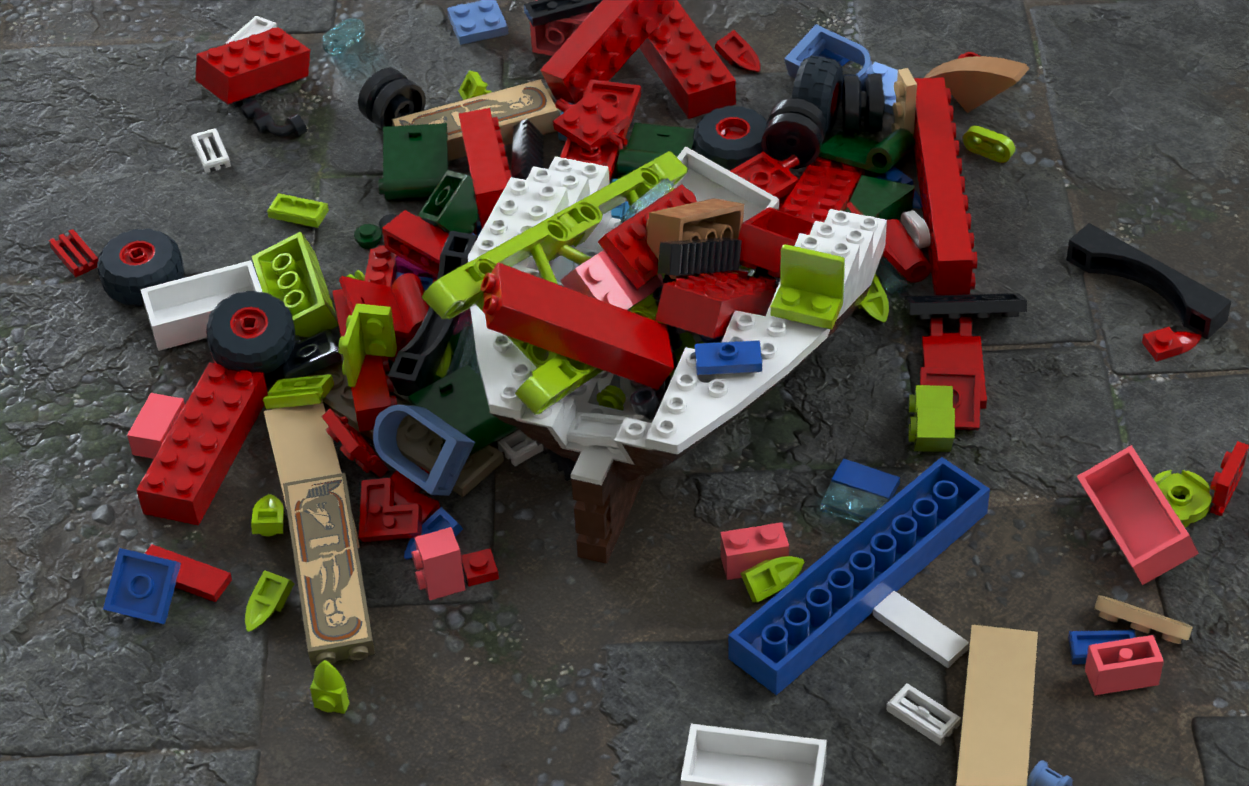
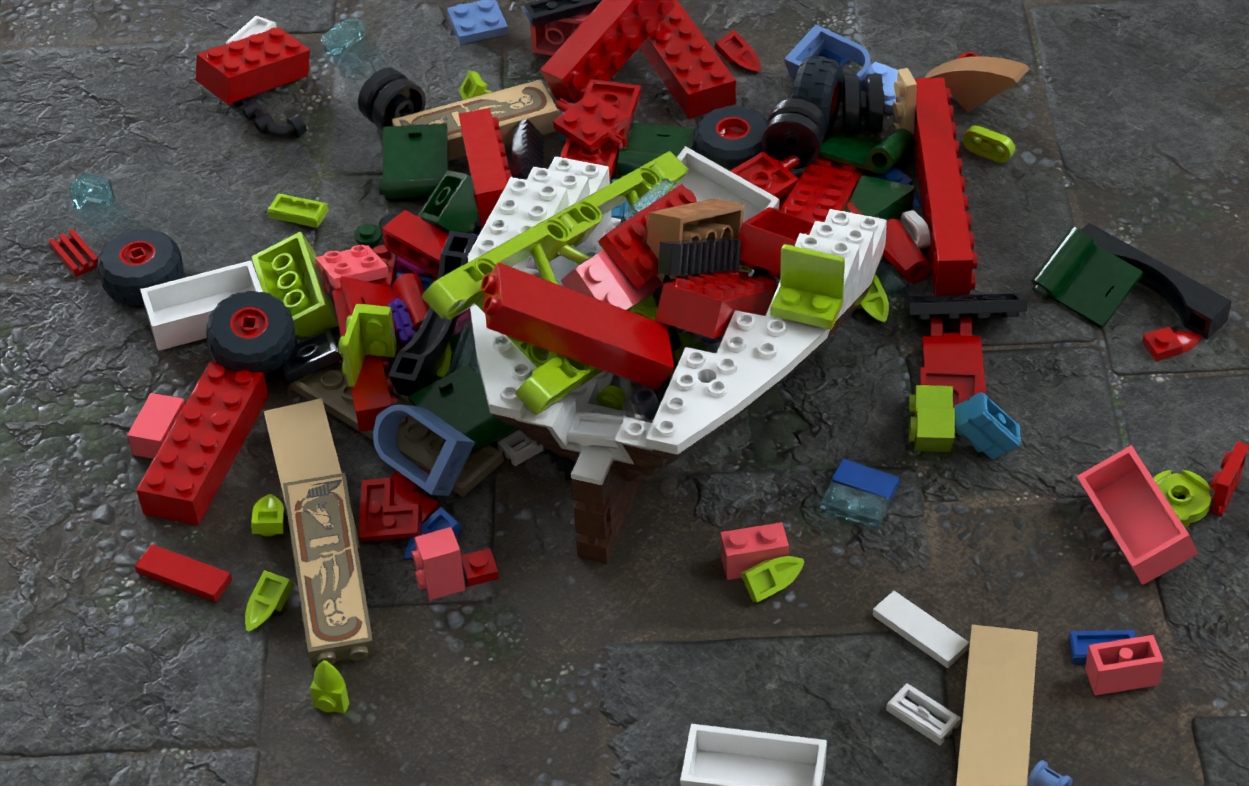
blue hinge [103,548,181,624] -> none
white tile [191,128,231,174] -> none
lime plate [263,374,335,409] -> none
red plate [321,409,389,478] -> none
blue plate [695,340,762,375] -> none
blue brick [728,457,990,695] -> none
tan plate [1094,595,1193,644] -> none
none -> clear light blue bracket [69,172,116,209]
none -> coral plate [315,245,389,293]
none -> dark purple axle [388,298,416,345]
none -> dark azure brick [955,392,1021,460]
none -> dark green door [1031,226,1144,328]

